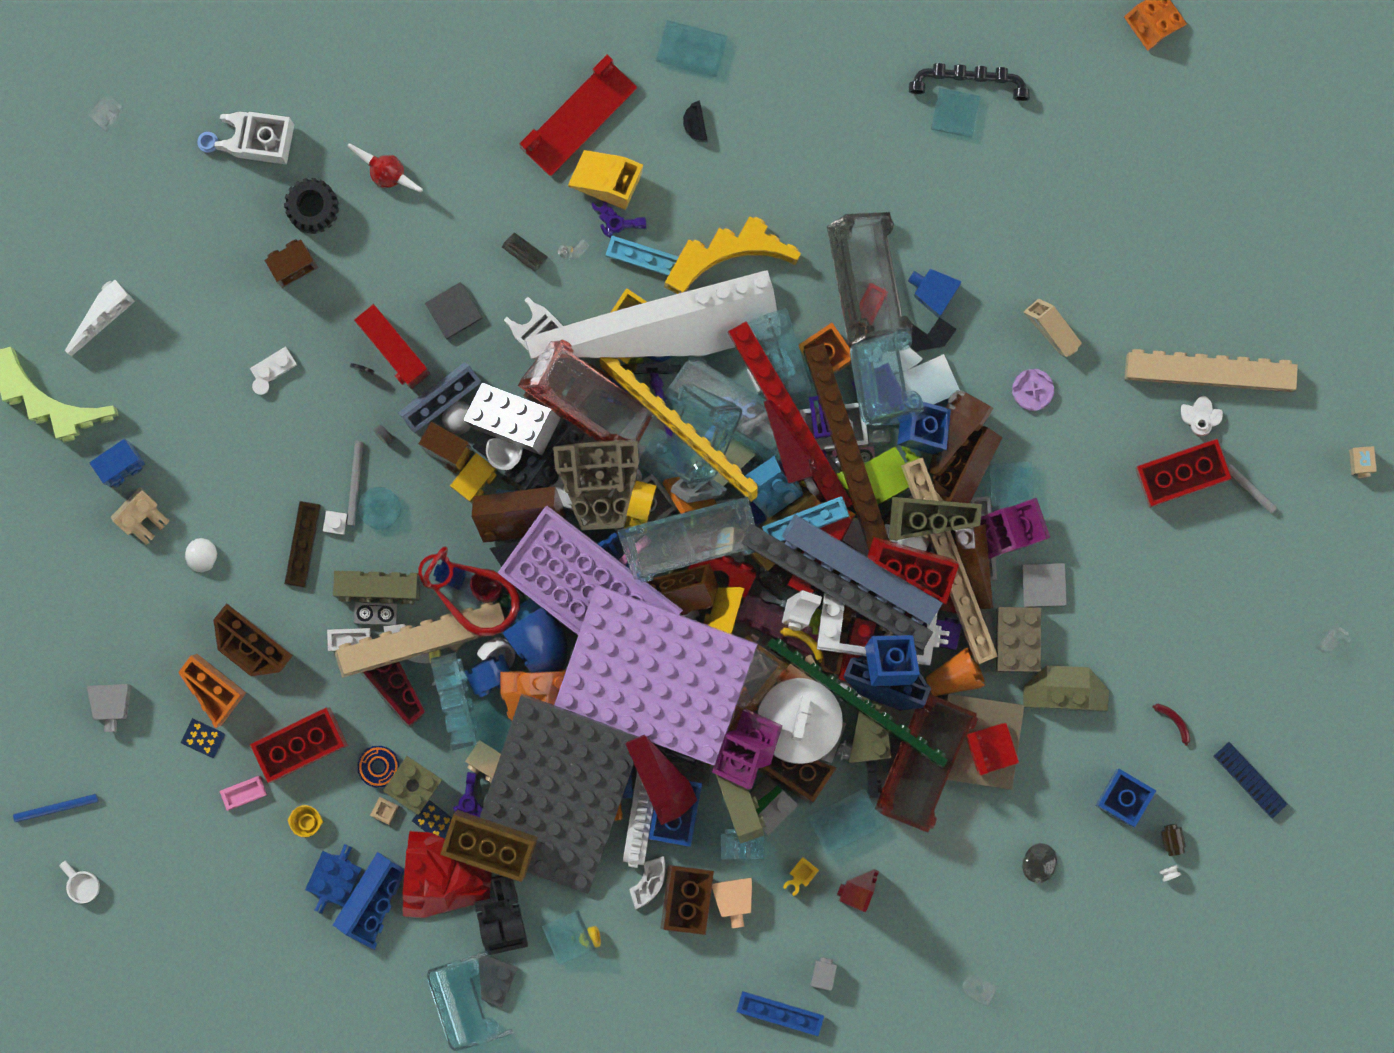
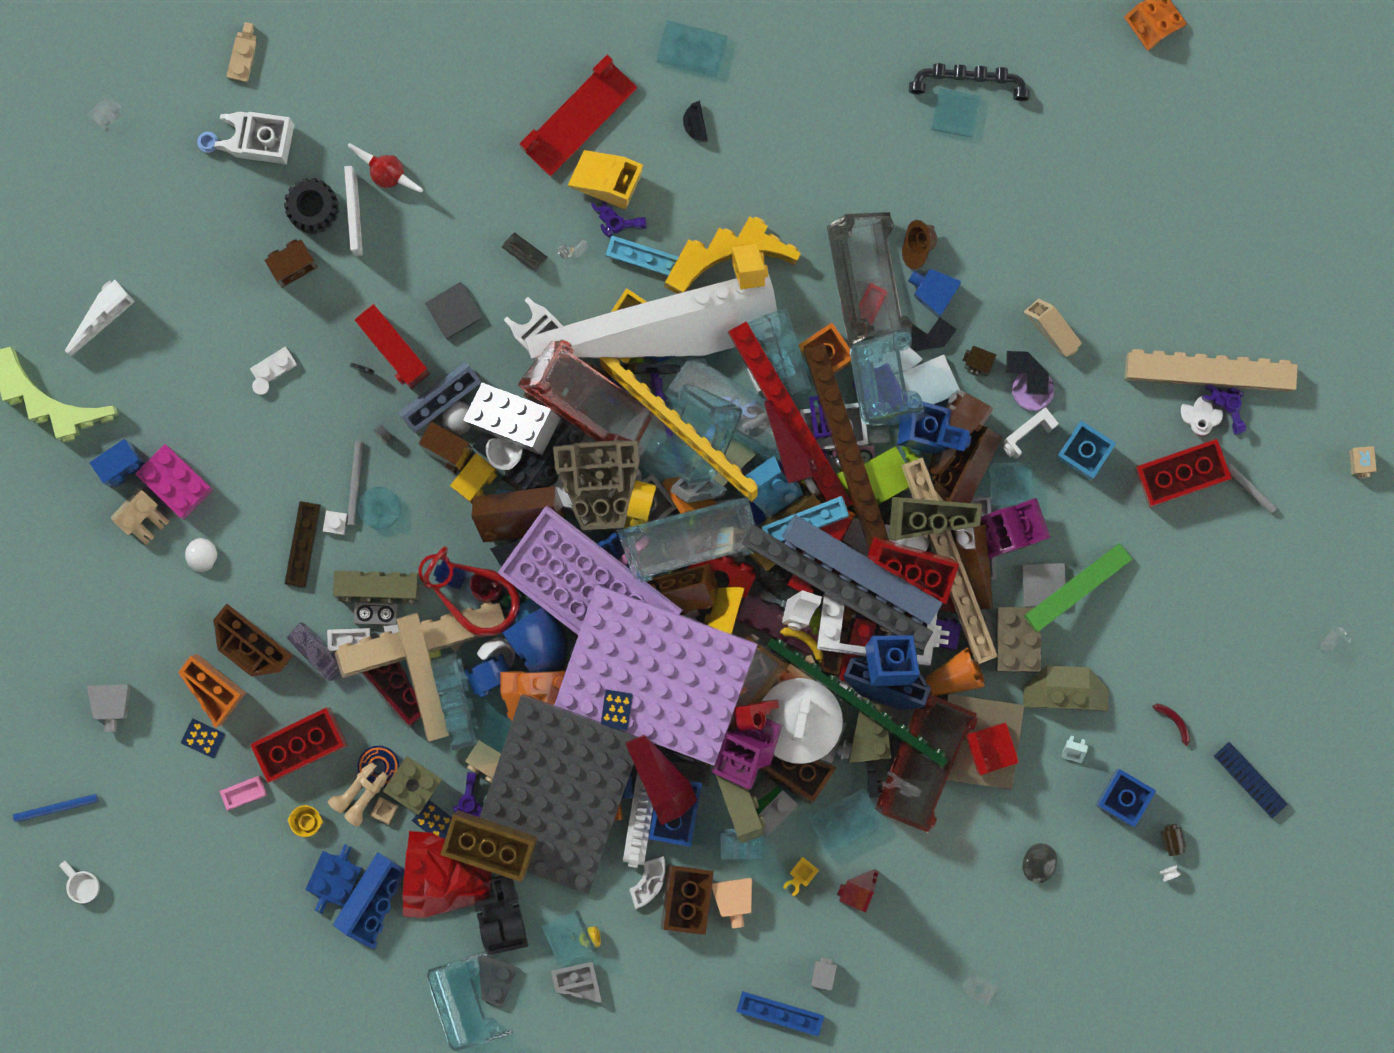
none -> dark pink brick [136,444,214,520]
none -> tan hinge [226,22,257,83]
none -> clear purple plate [287,622,340,681]
none -> tan piece [328,763,388,827]
none -> white tile [344,166,363,257]
none -> tan tile [396,613,449,741]
none -> light grey wing [551,961,602,1003]
none -> dark blue sticker [601,689,633,730]
none -> yellow brick [732,244,768,290]
none -> red plate [734,699,779,731]
none -> clear plate [882,771,922,798]
none -> reddish brown piece [902,220,937,270]
none -> blue bracket [936,424,971,451]
none -> dark brown brick [962,346,997,377]
none -> white panel [1002,407,1059,459]
none -> black tile [1006,351,1049,395]
none -> bright green tile [1024,543,1133,633]
none -> dark azure brick [1056,420,1117,481]
none -> light aqua tile [1061,736,1088,764]
none -> dark purple piece [1201,385,1247,435]

